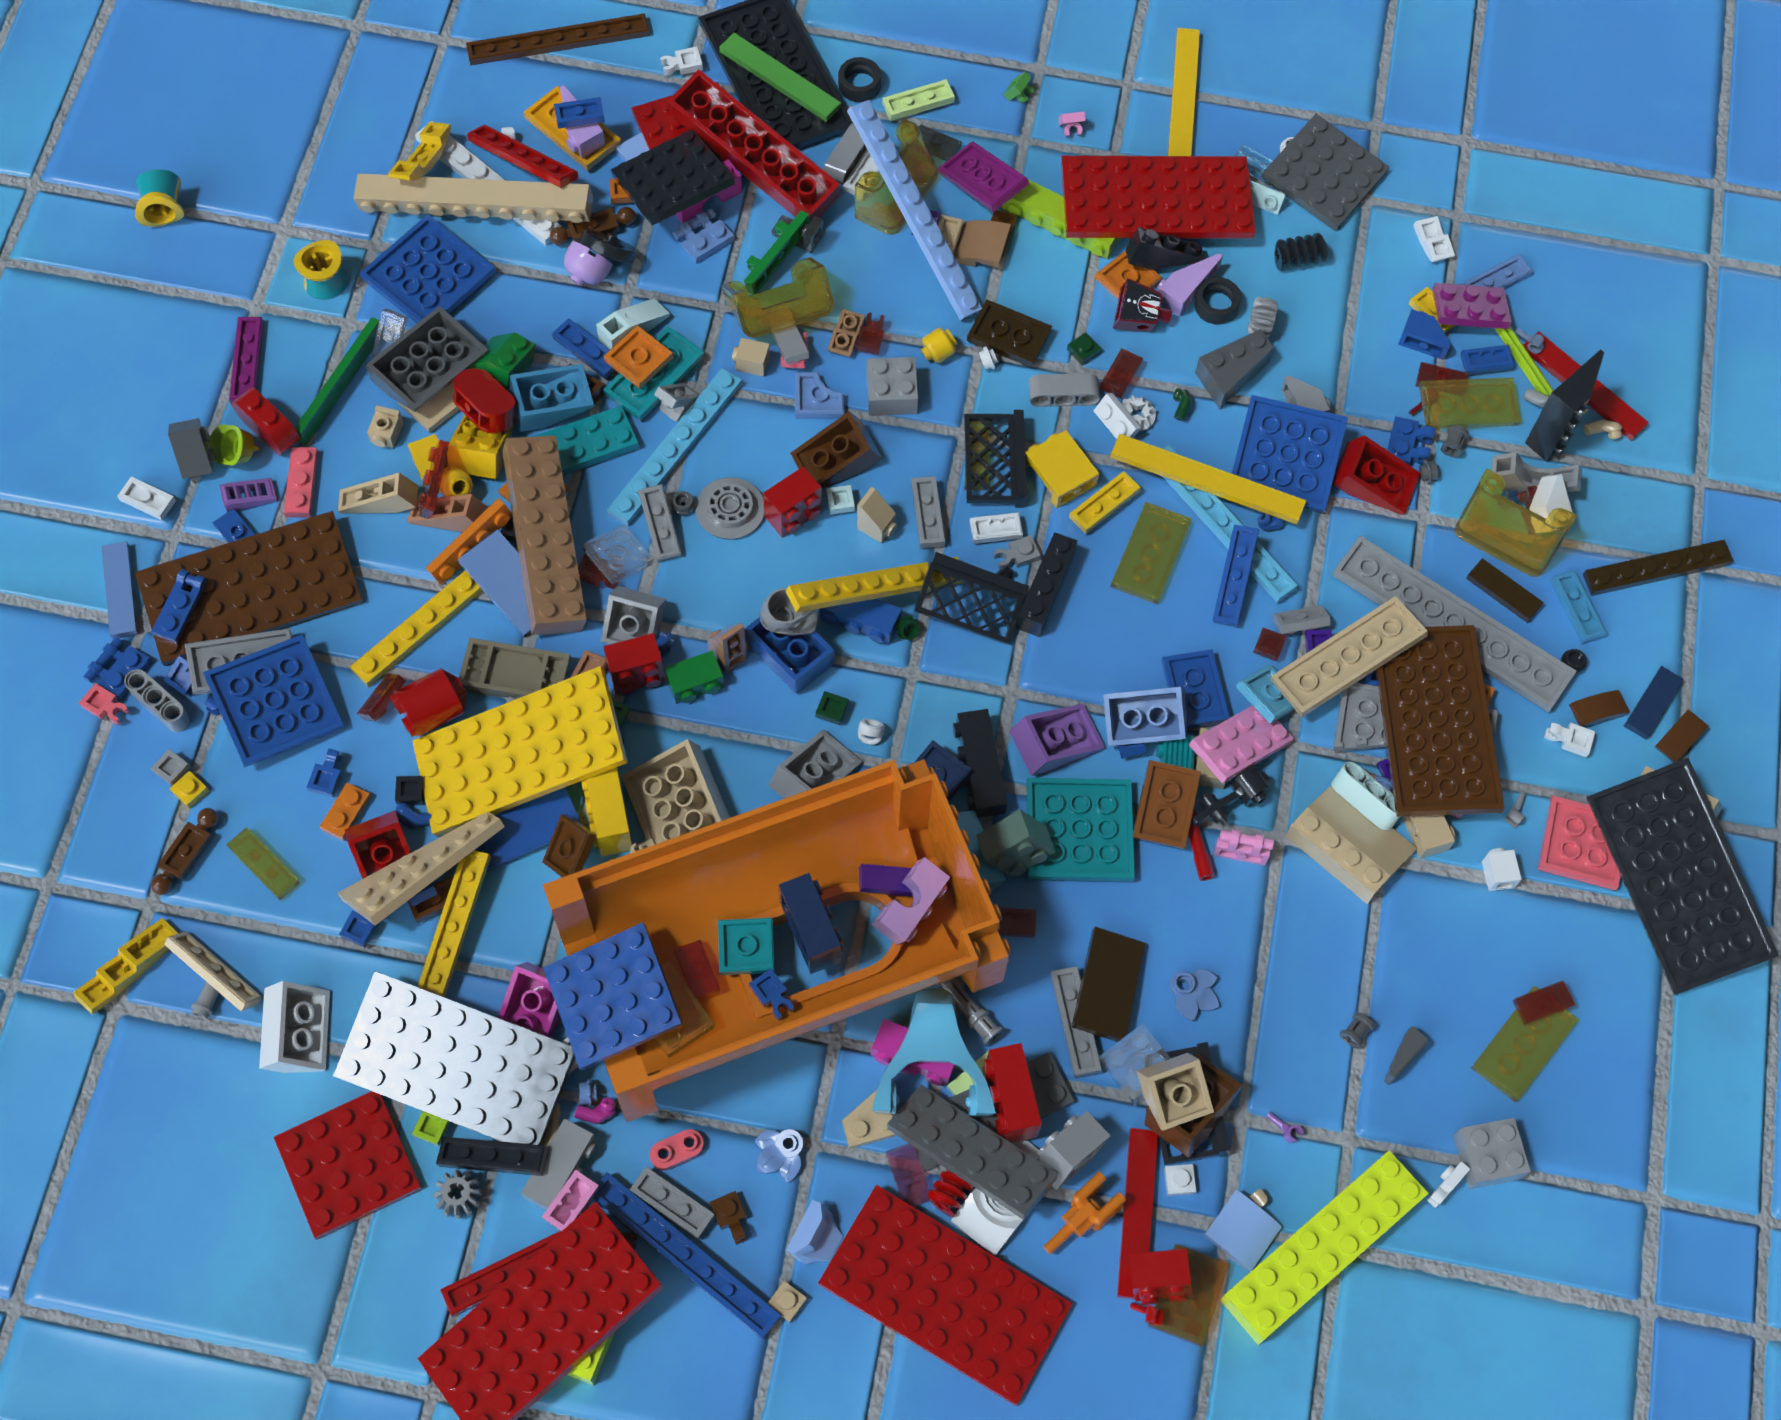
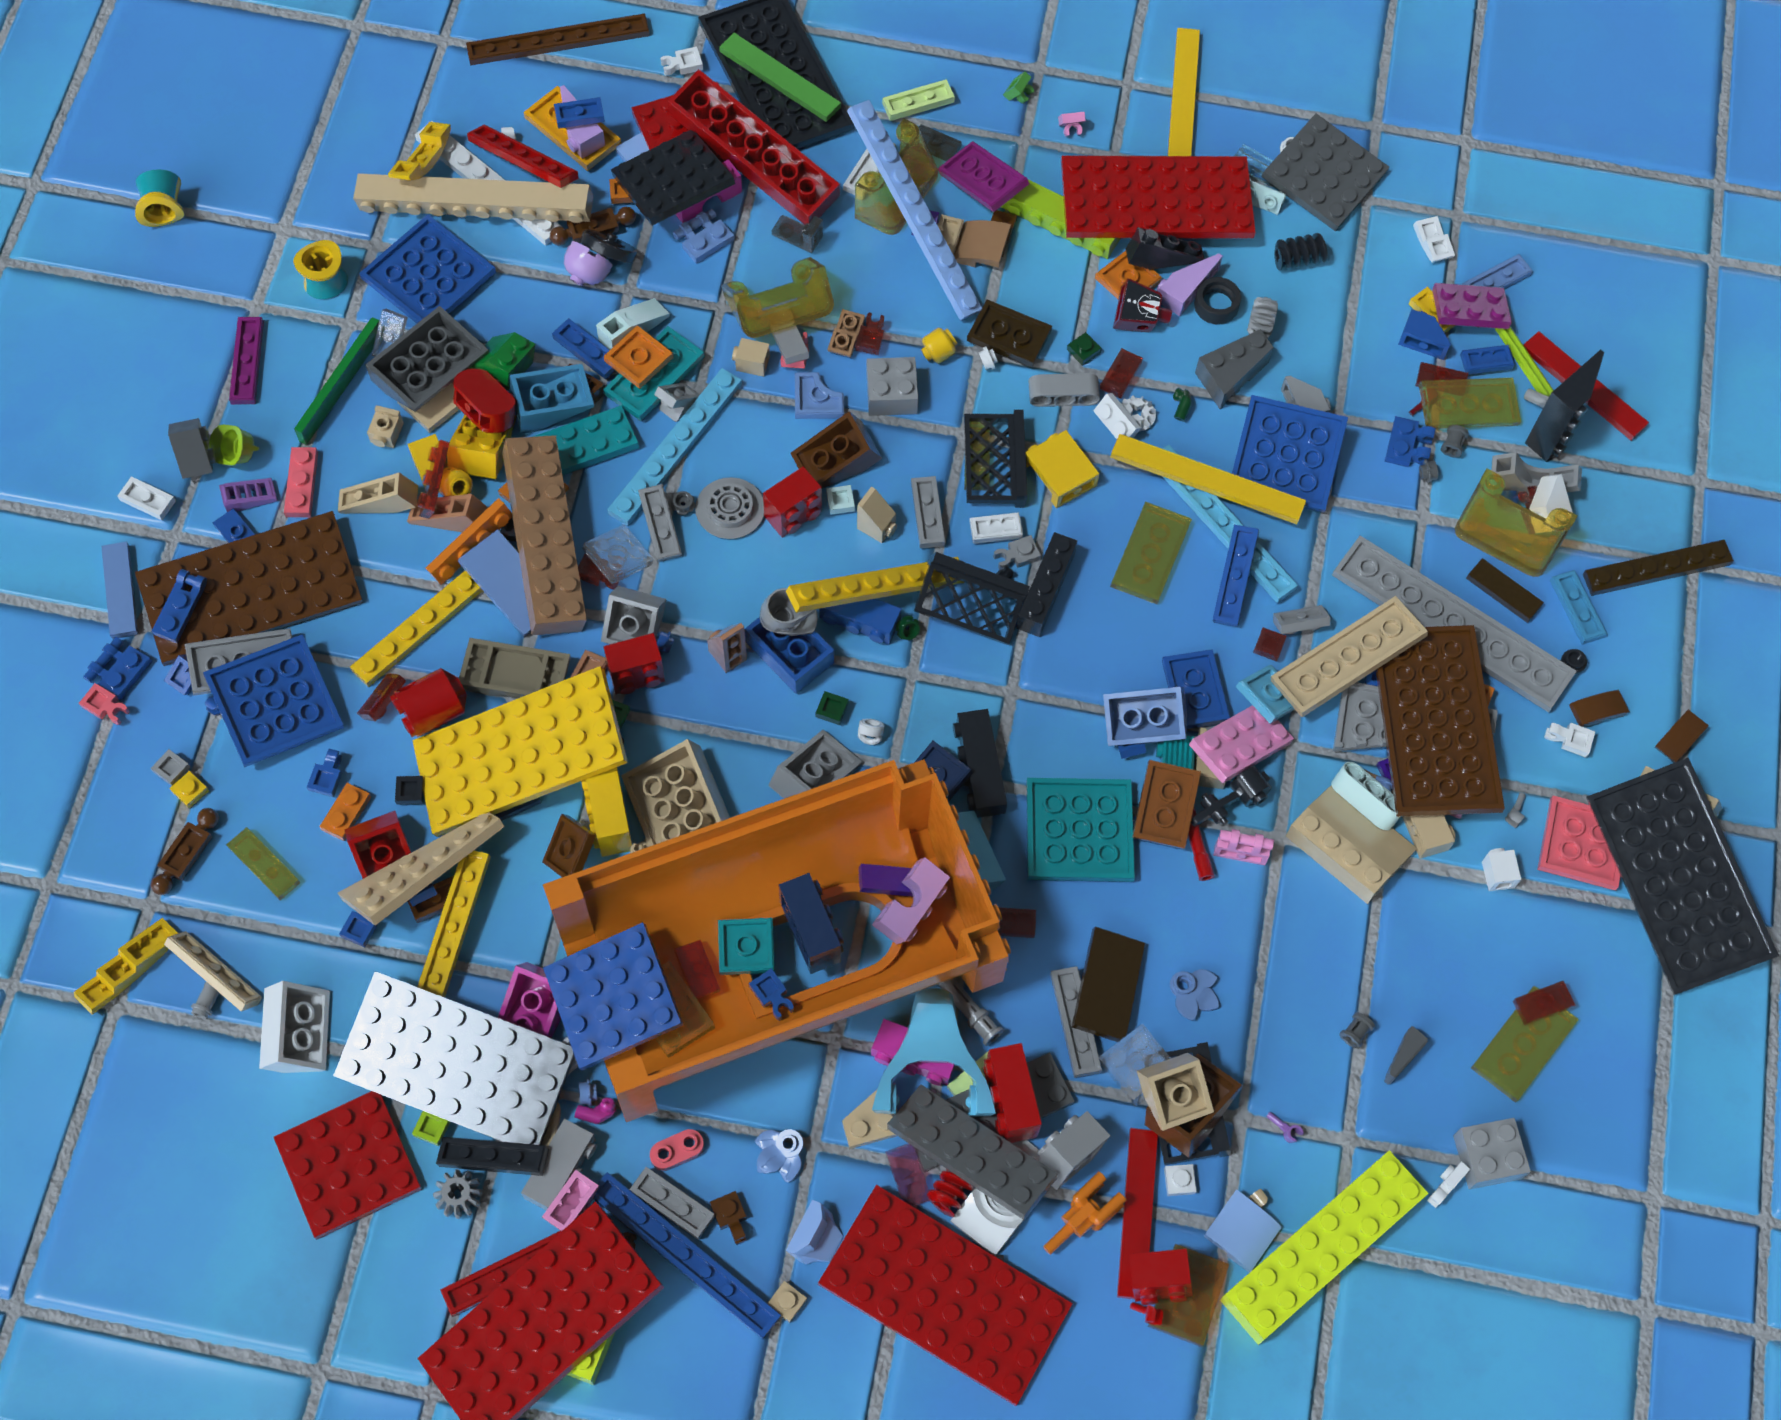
light grey beam [124,669,190,732] -> none
red brick [231,387,300,456] -> none
blue arm [395,803,432,828] -> none
blue tile [475,787,581,872] -> none
green brick [664,650,724,704] -> none
green hinge [744,210,811,296] -> none
light grey beam [823,123,867,184] -> none
black tyre [838,57,881,103] -> none
sand green brick [976,809,1056,877] -> none
medium lavender slope [1009,703,1105,776] -> none
yellow plate [1069,471,1141,534] -> none
blue arm [1257,513,1285,531] -> none
dark purple plate [1305,630,1332,653] -> none
red slope [1332,435,1420,515] -> none
sand blue hand [1515,328,1544,354] -> none
tan arm [1584,419,1622,439] -> none
dark blue tile [1624,666,1684,740] -> none

